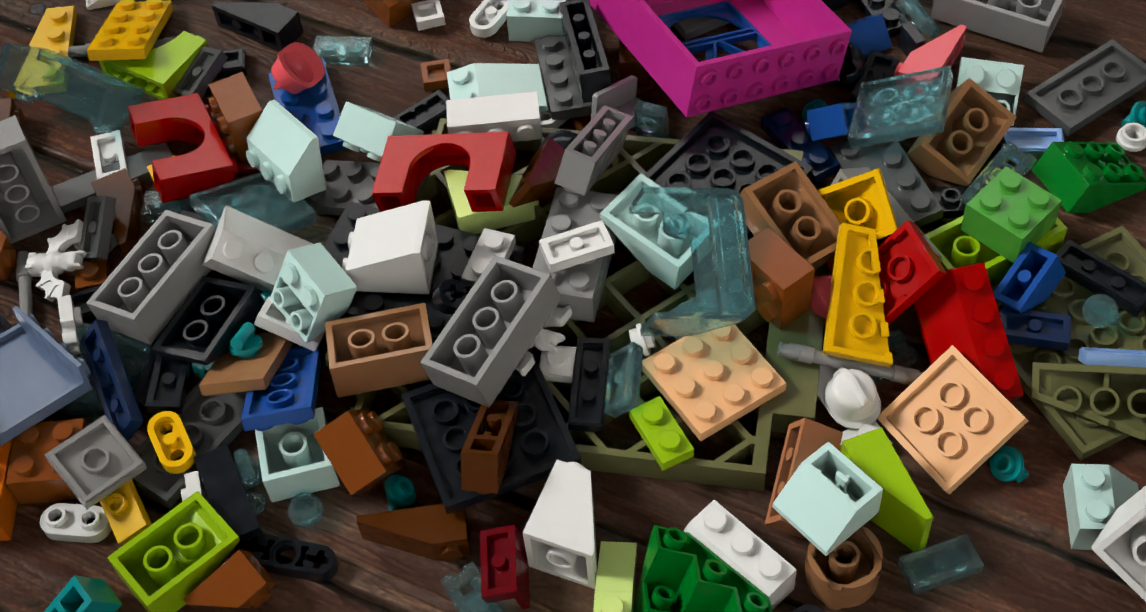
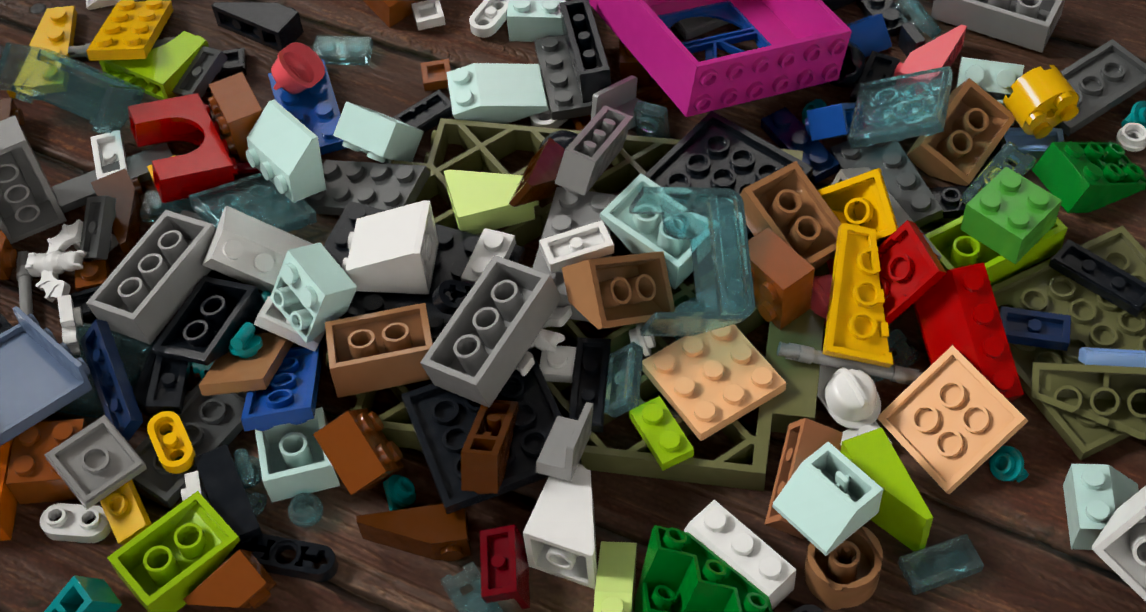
arch [371,131,516,212] -> none
white brick [446,91,542,142] -> none
blue slope [993,242,1066,313] -> none
clear light blue plate [1082,294,1122,328] -> none
none -> light grey panel [536,402,594,481]
none -> medium nougat slope [562,251,677,330]
none -> yellow brick [1003,65,1079,139]

